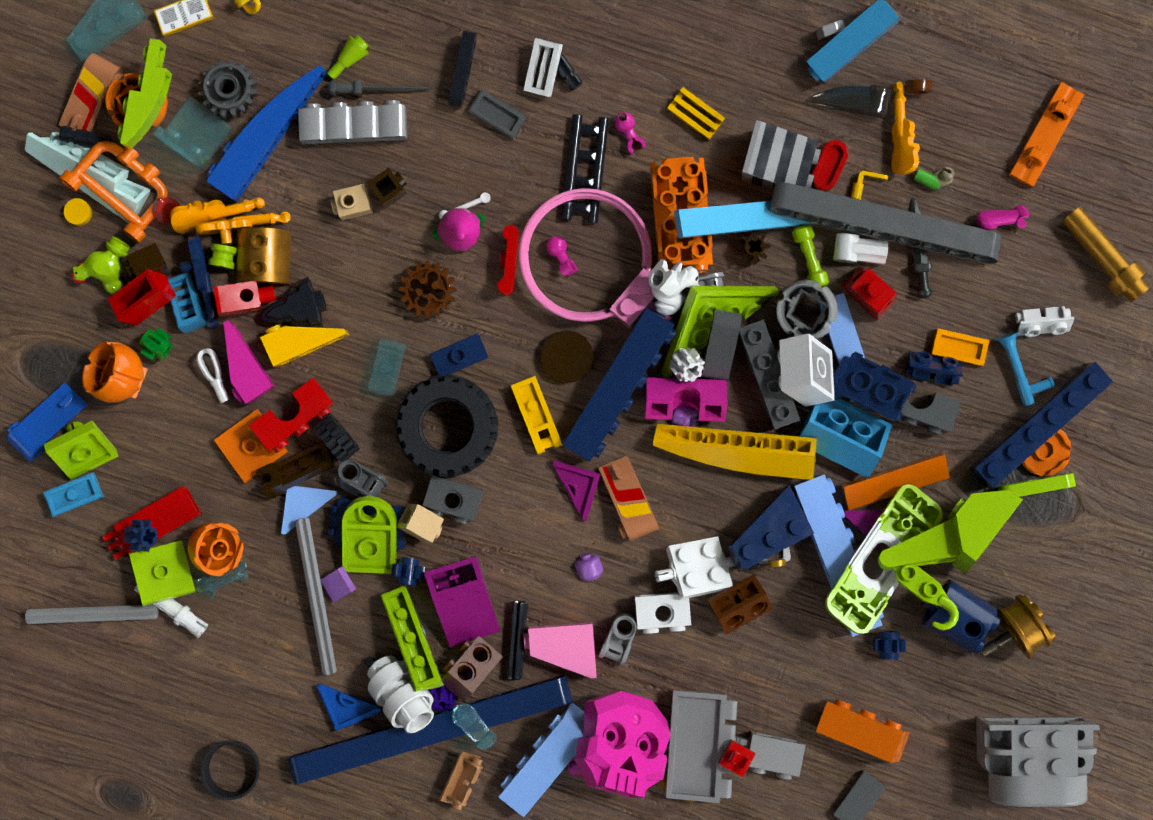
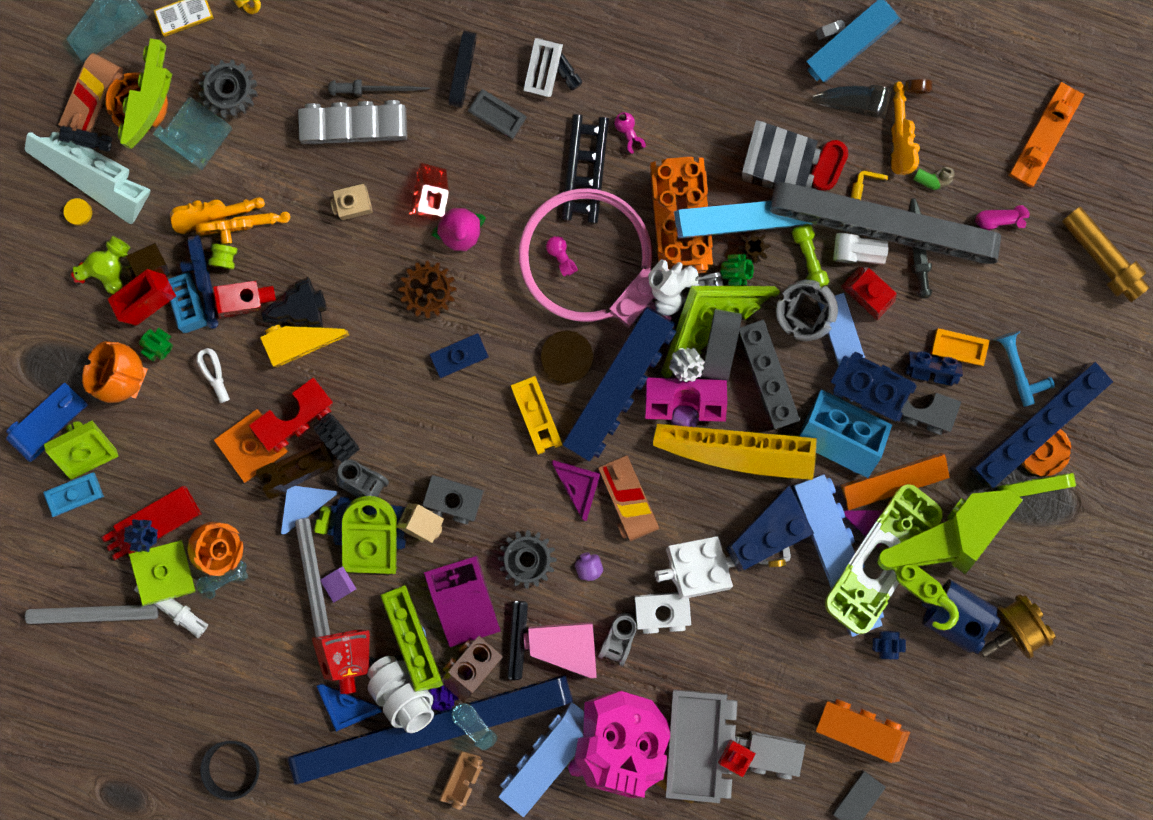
orange bar [59,141,168,244] -> none
clear red tile [152,197,180,224] -> none
blue slope [206,65,327,202] -> none
dark pink slope [223,320,276,405] -> none
pearl gold brick [236,228,291,285] -> none
lime cone [327,35,369,80] -> none
dark brown brick [367,168,407,209] -> none
clear light blue plate [368,338,407,396] -> none
dark blue gear [391,557,425,586] -> none
black tyre [395,375,499,477] -> none
white hinge [439,192,491,219] -> none
red plate [498,225,520,296] -> none
yellow tile [667,87,725,140] -> none
reddish brown brick [707,574,772,635] -> none
white brick [777,334,835,407] -> none
light grey brick [976,716,1100,807] -> none
white hinge [1015,306,1074,337] -> none
none -> red torso [312,629,370,694]
none -> lime tile [314,506,331,534]
none -> clear red slope [409,163,449,221]
none -> dark grey gear [498,530,557,588]
none -> green gear [721,254,754,286]

